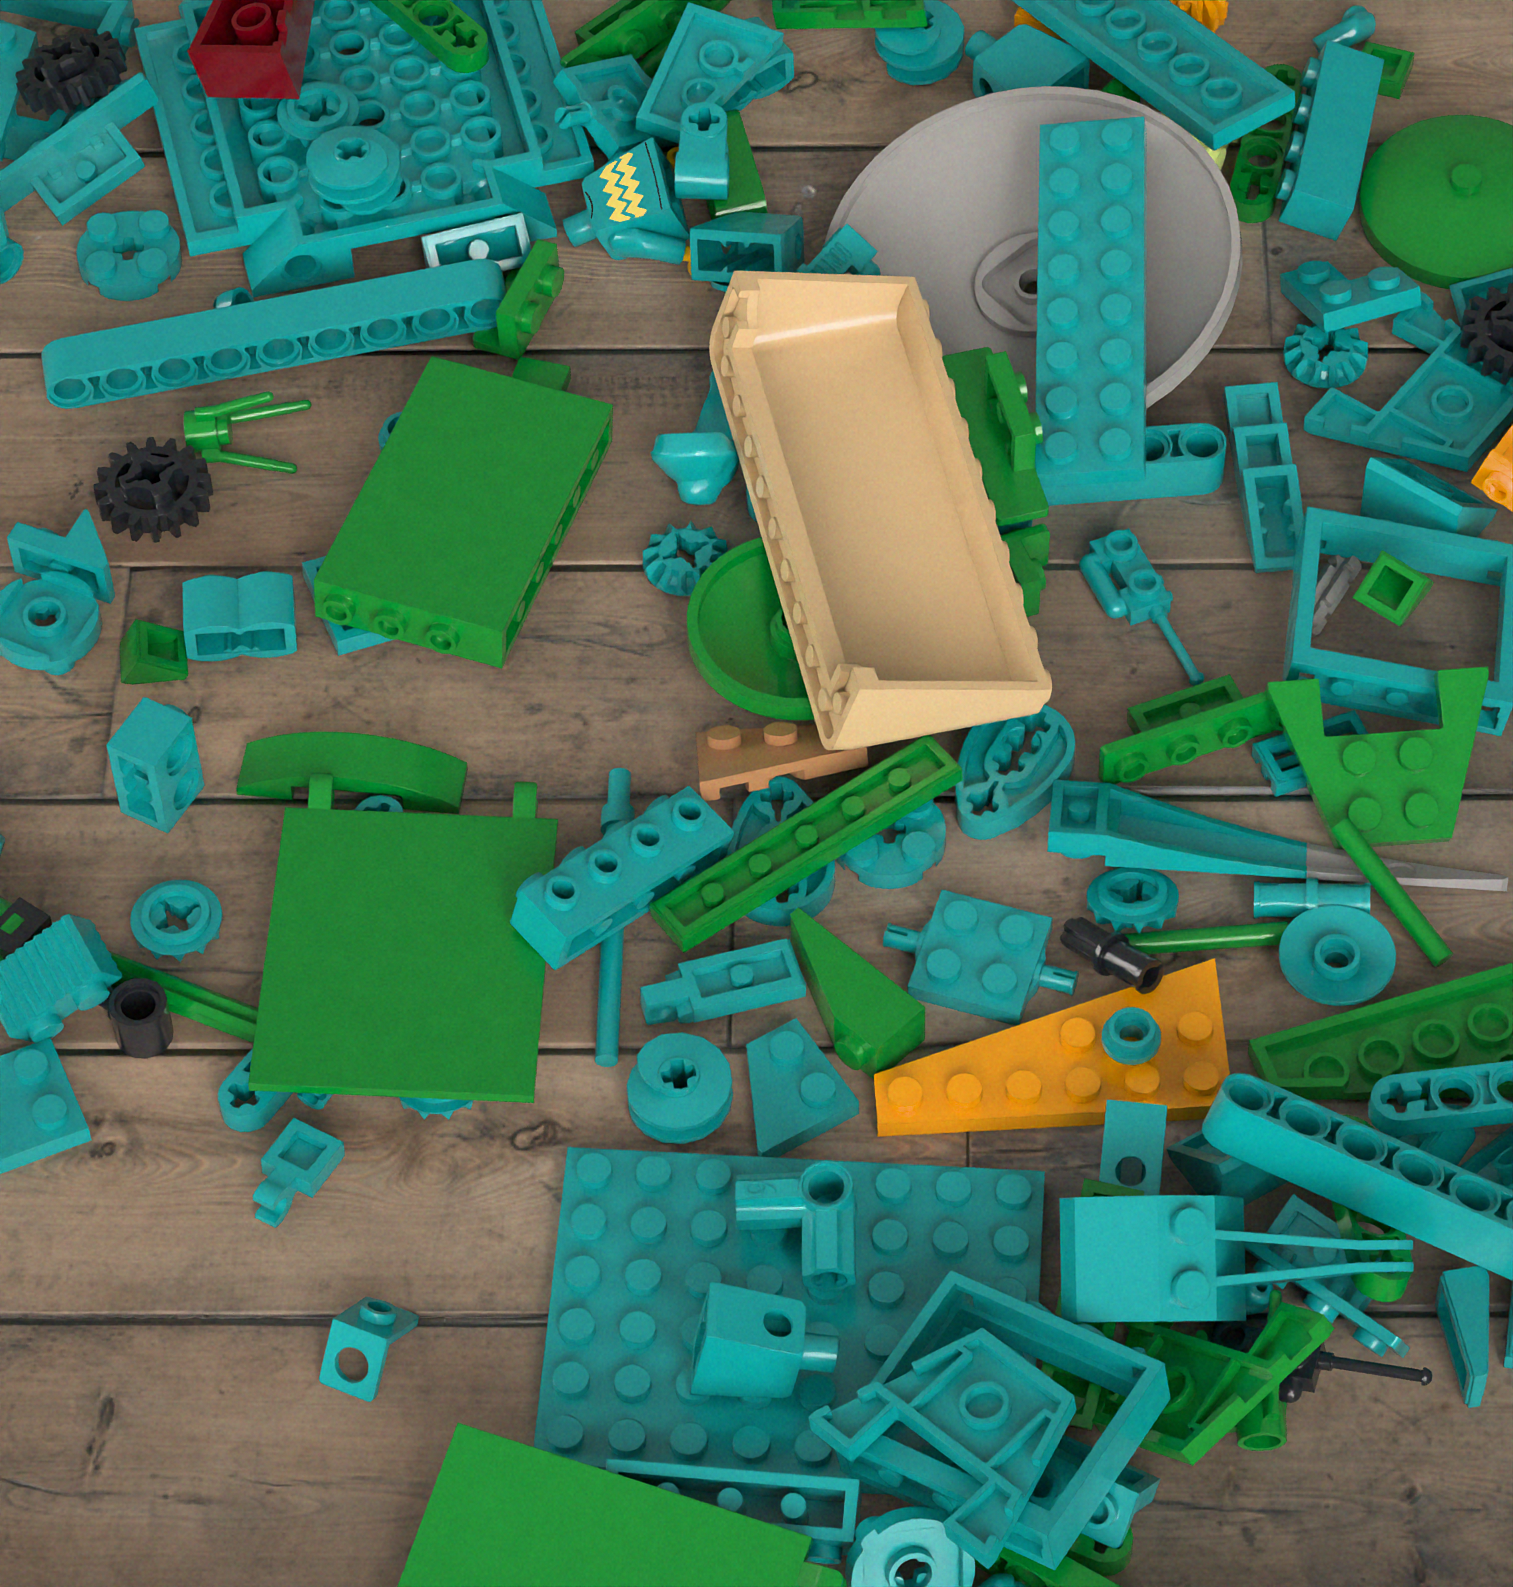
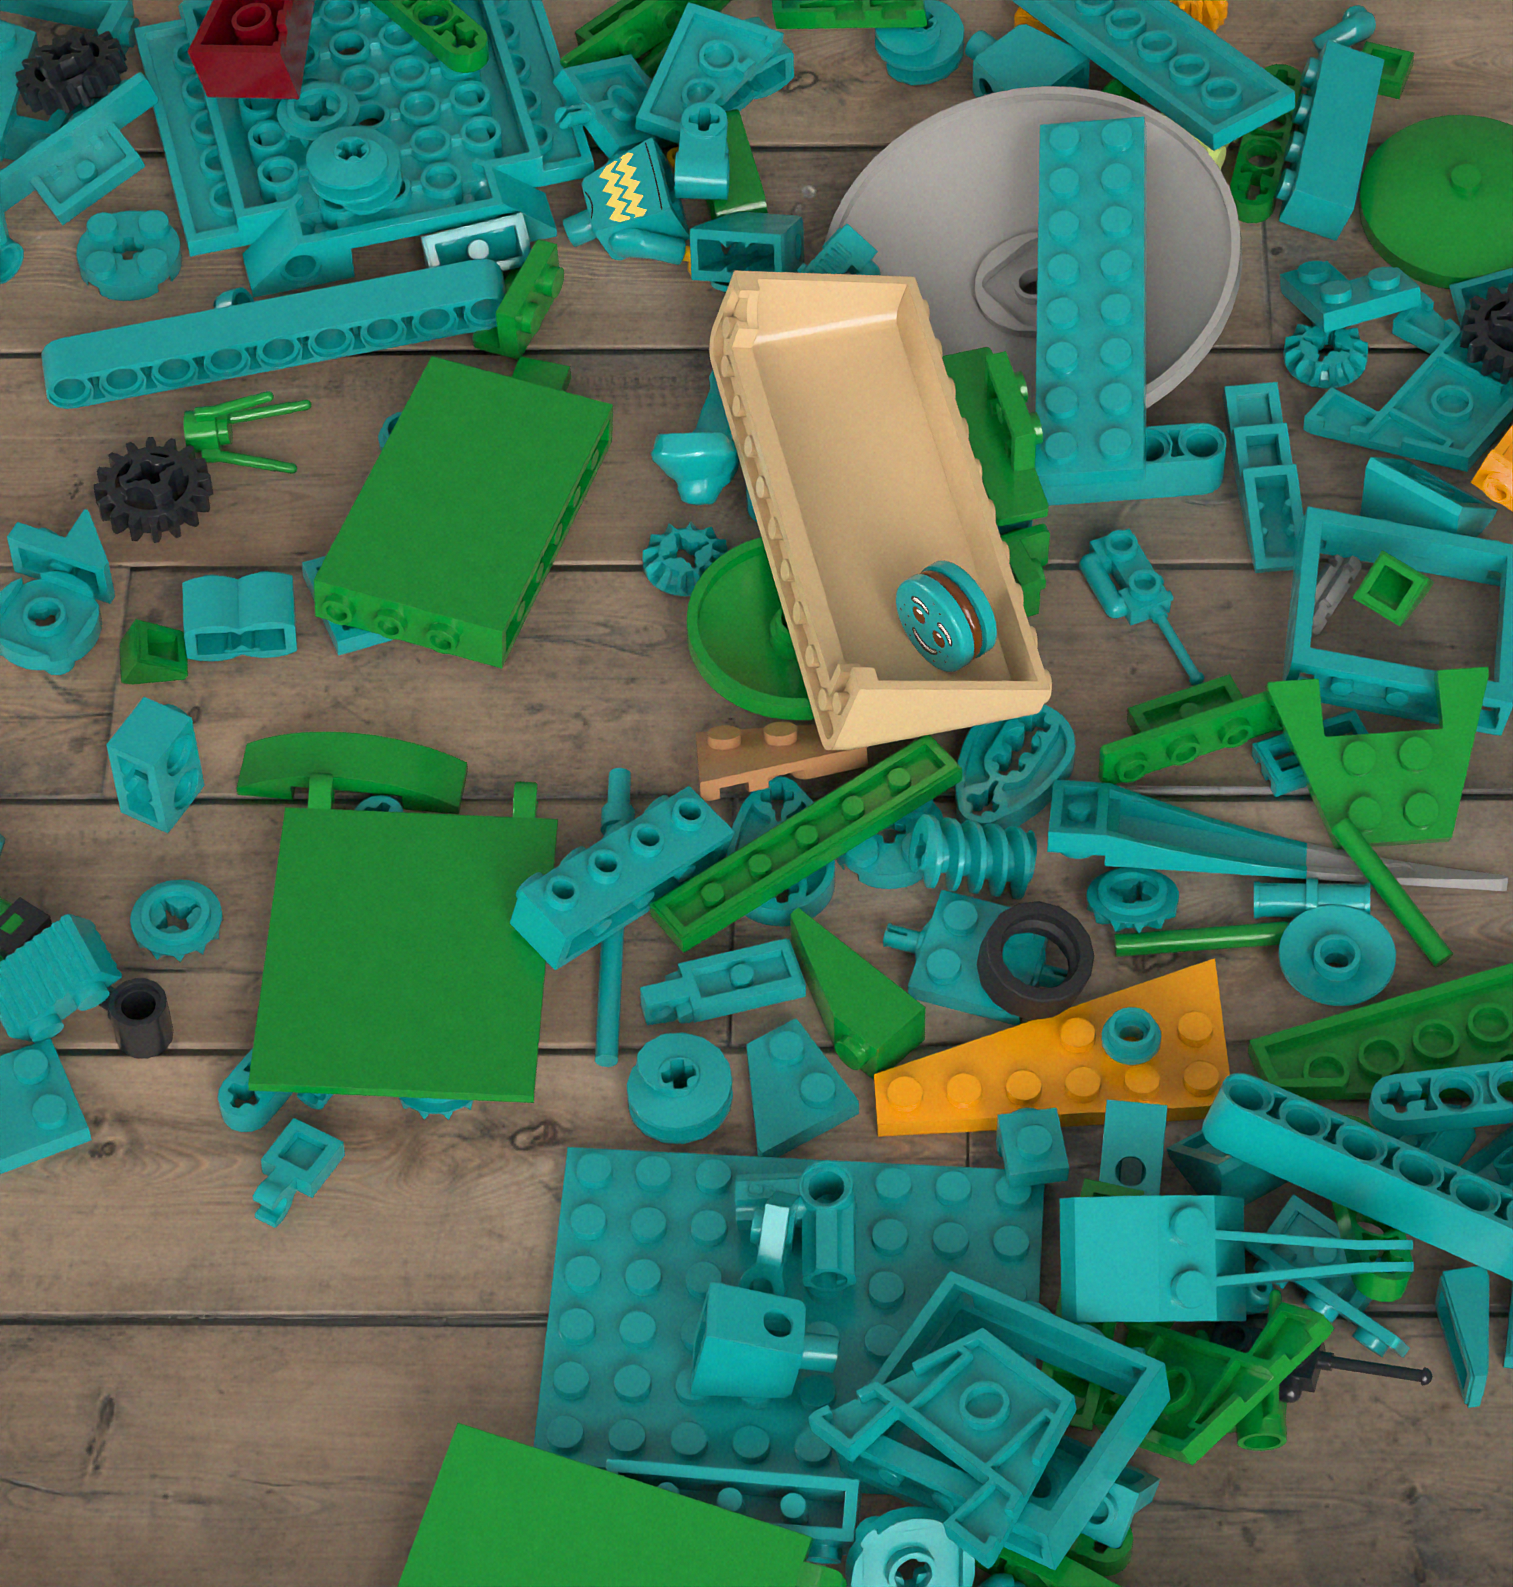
green axle [109,951,258,1043] -> none
teal bracket [319,1297,419,1402] -> none
black axle [1060,917,1164,994] -> none
none -> teal plate [739,1191,800,1297]
none -> teal head [896,560,997,672]
none -> teal piece [908,814,1037,900]
none -> black tyre [976,901,1095,1020]
none -> teal bracket [996,1108,1069,1188]

